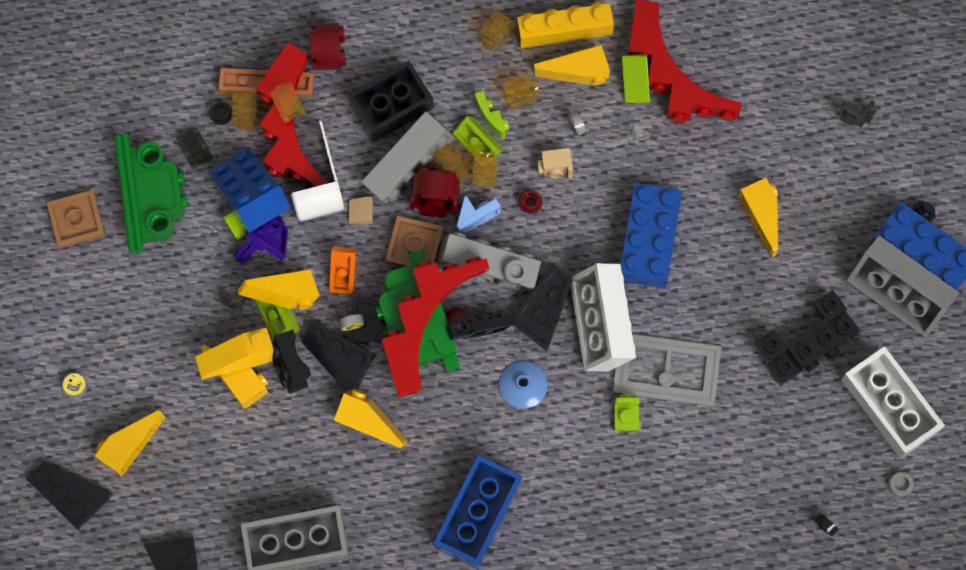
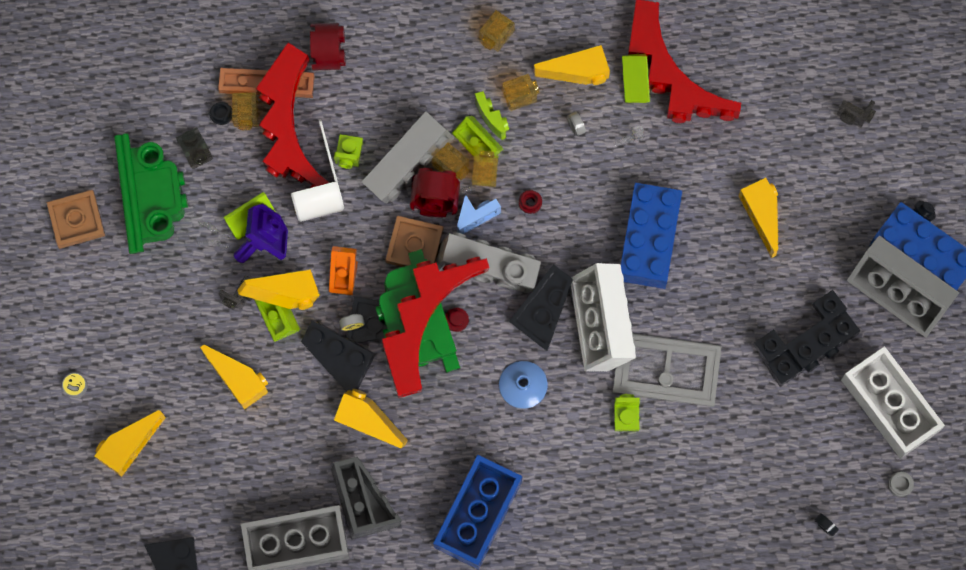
black wing [26,461,113,530] -> none
yellow slope [195,328,273,380] -> none
blue brick [208,148,291,233] -> none
clear yellow brick [270,82,306,123] -> none
black brick [272,329,311,394] -> none
black brick [348,60,434,142] -> none
tan slope [349,196,373,224] -> none
black hinge [446,314,514,340] -> none
yellow brick [517,2,614,49] -> none
tan brick [537,148,573,179] -> none
none -> dark grey wedge [331,456,402,540]
none -> lime bracket [334,134,363,169]

